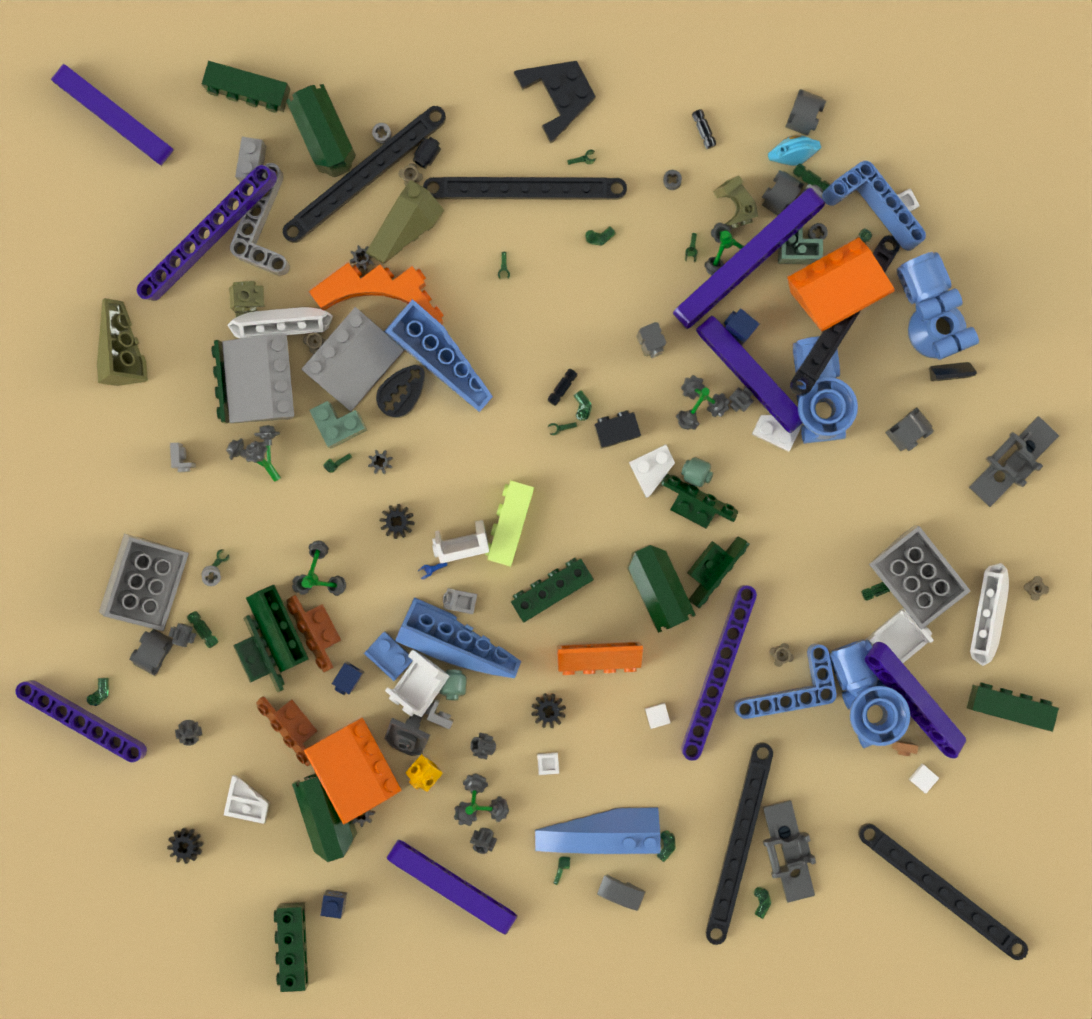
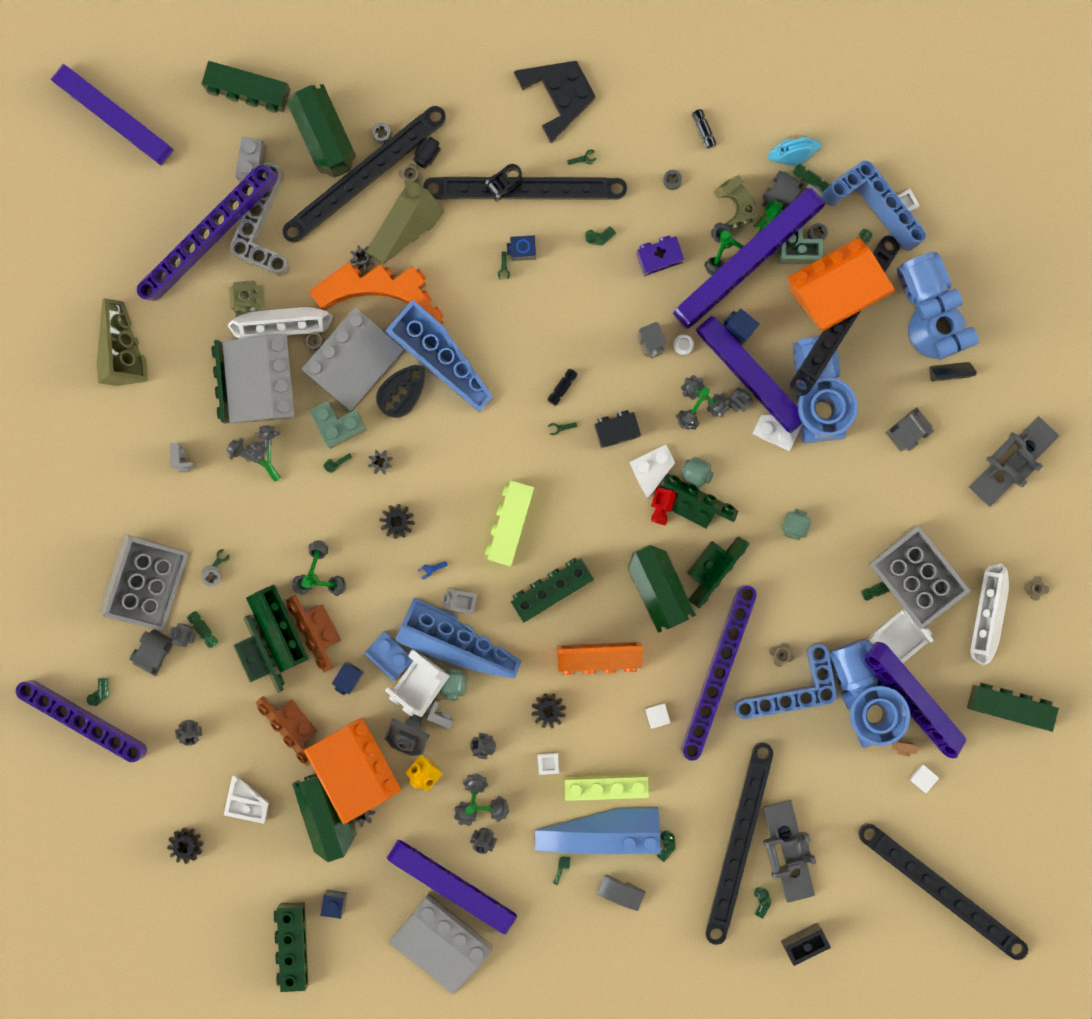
white panel [432,520,489,564] -> none
clear green arm [573,390,592,421] -> none
clear green hand [685,233,698,263] -> none
dark grey cylinder [785,89,826,136] -> none
none -> light grey slope [389,893,492,994]
none -> black piece [483,164,523,202]
none -> dark blue brick [507,235,536,261]
none -> yellowish green brick [564,773,649,801]
none -> dark purple brick [636,235,684,277]
none -> red plate [651,487,677,526]
none -> white plate [673,334,694,355]
none -> green plate [753,200,783,235]
none -> black brick [781,923,831,966]
none -> sand green head [782,509,811,541]

